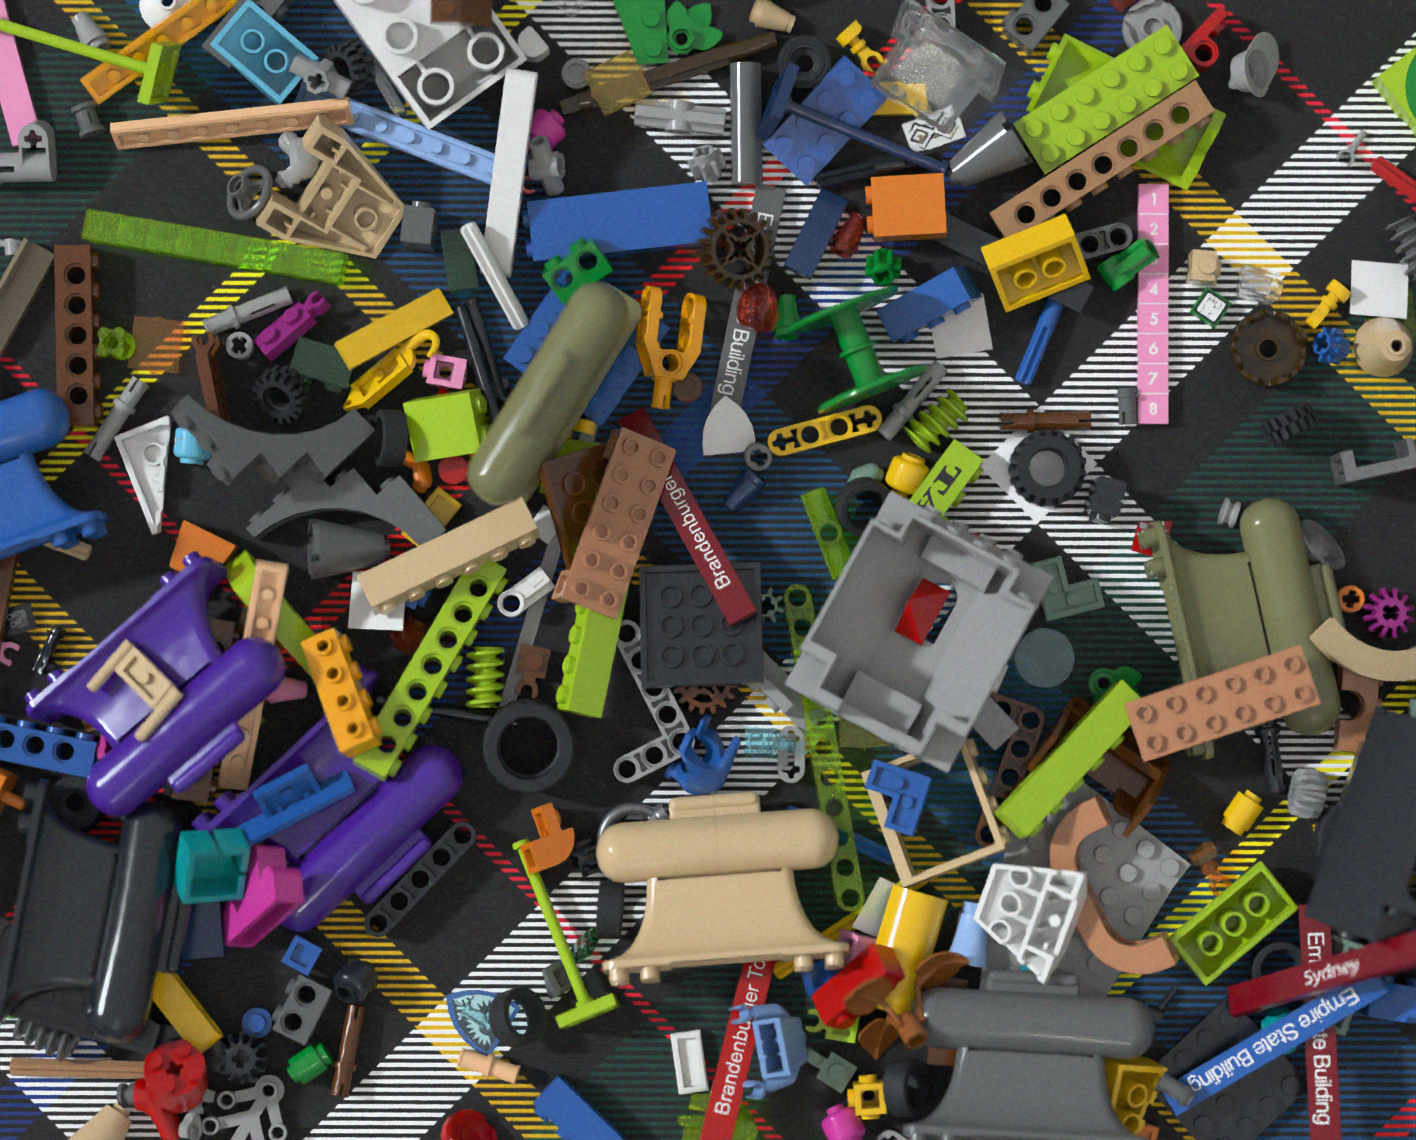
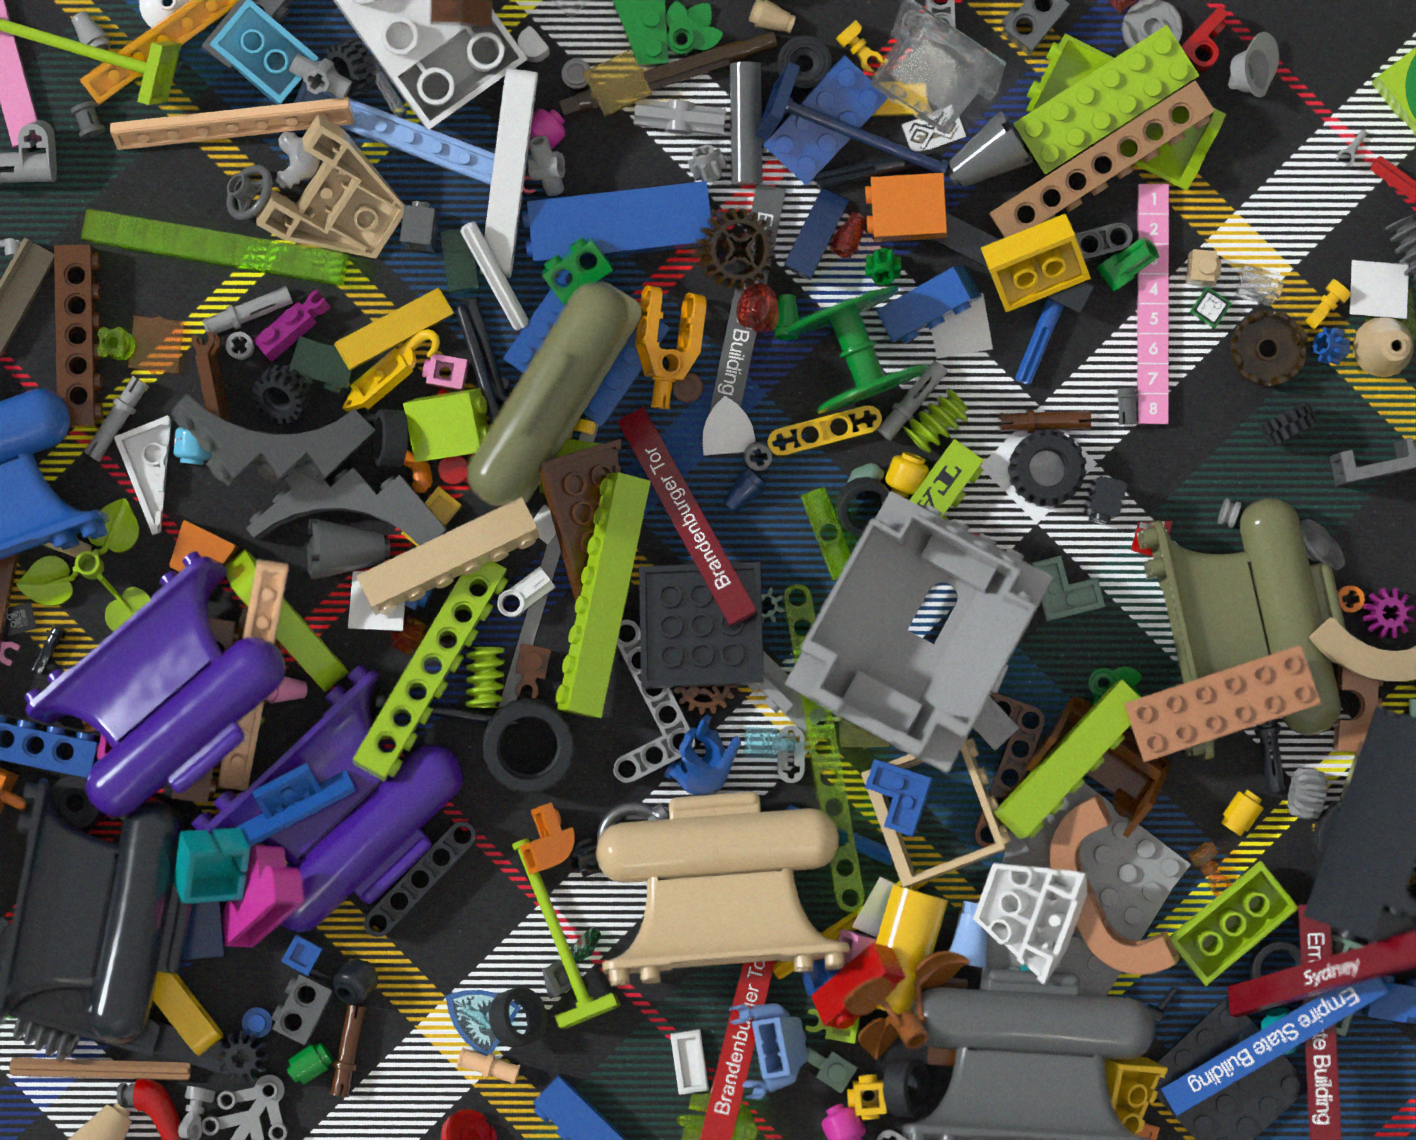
tan plate [86,639,184,742] -> none
red brick [144,1039,209,1113] -> none
light orange brick [300,628,383,758] -> none
nougat bracket [551,427,676,619] -> none
black tyre [596,880,625,939] -> none
red slope [895,578,950,646] -> none
clear light blue tile [1014,628,1075,688] -> none
dark grey pin [1155,1072,1197,1107] -> none
none -> lime plant [16,498,151,632]

